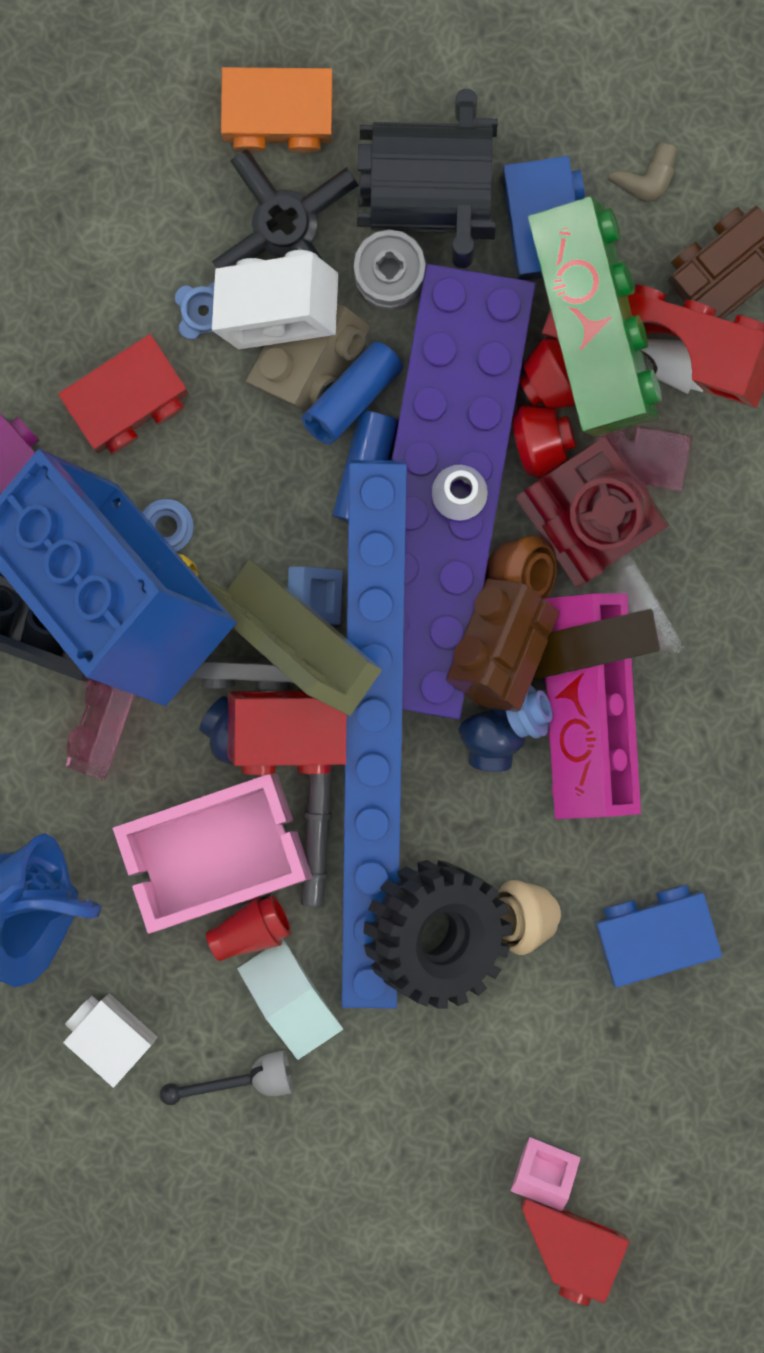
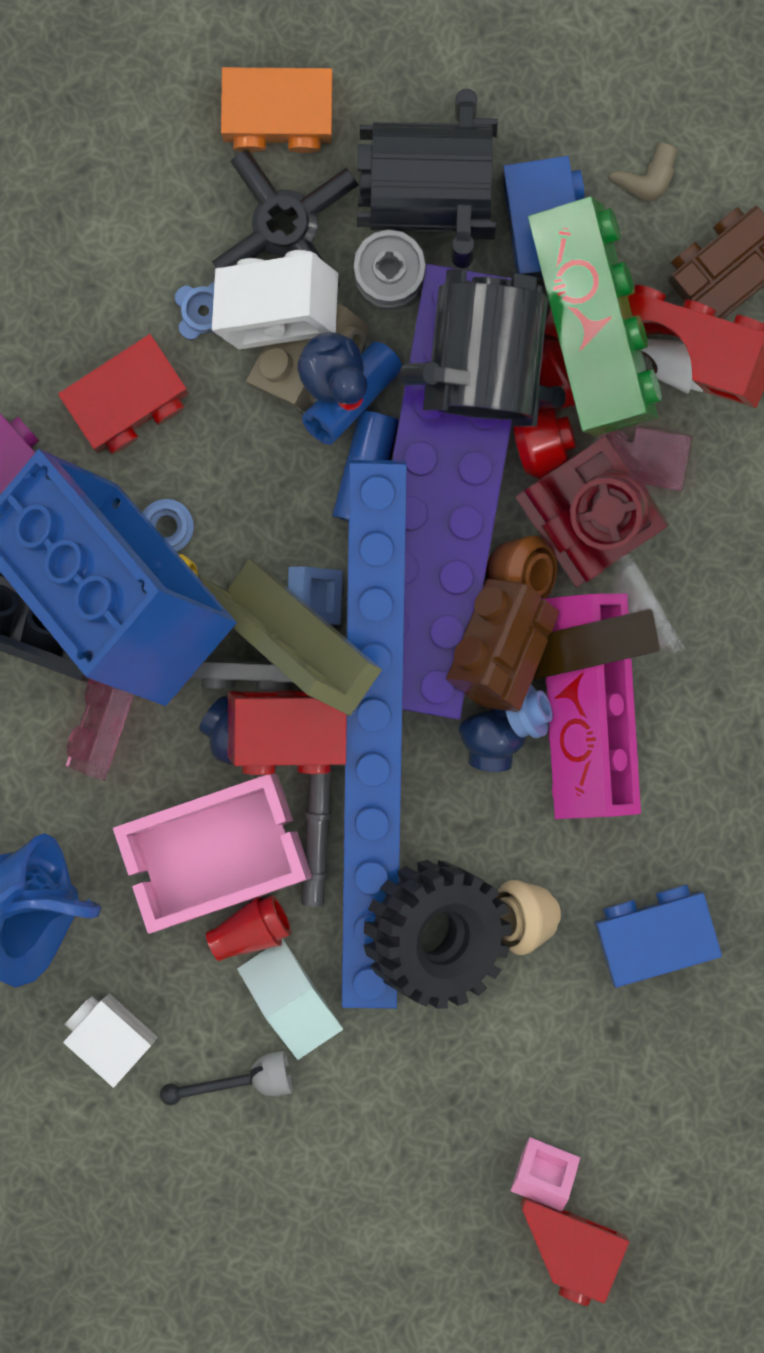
white cone [432,465,488,521] -> none
none -> dark blue animal [297,332,367,411]
none -> black container [399,269,566,427]

